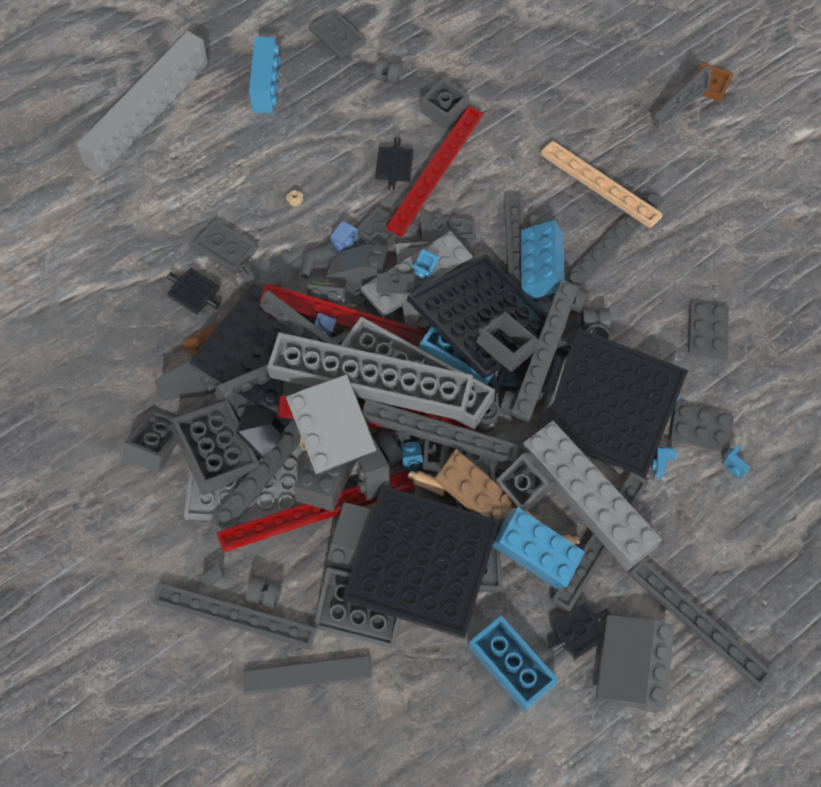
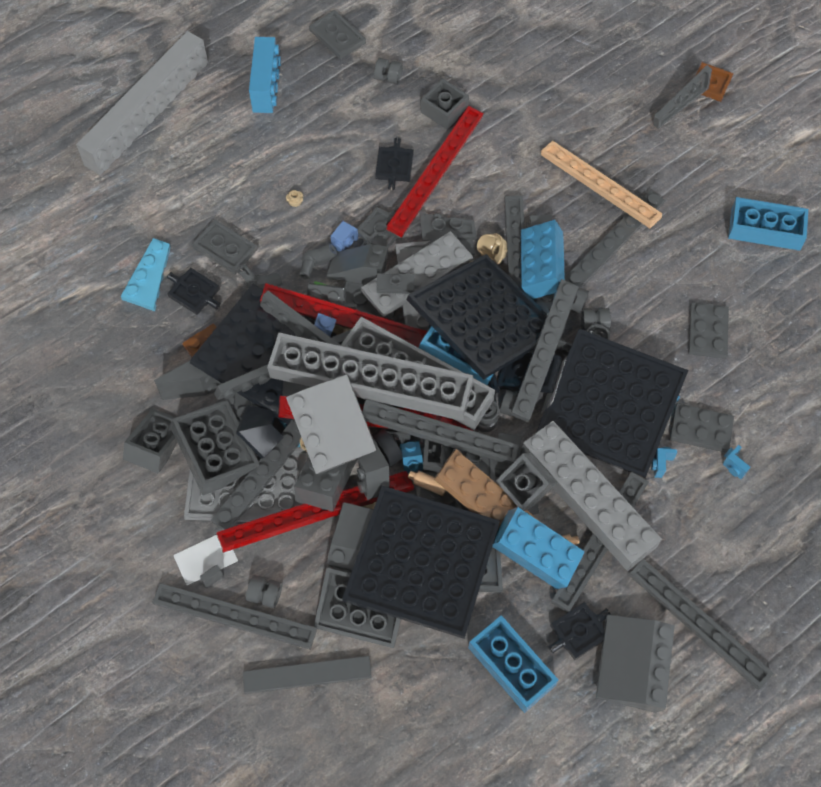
dark azure bracket [411,249,440,279] -> none
dark grey window [476,312,540,372] -> none
none -> medium azure wing [121,238,171,311]
none -> white sticker [173,535,238,585]
none -> tan piece [477,233,508,265]
none -> dark azure brick [728,197,809,251]

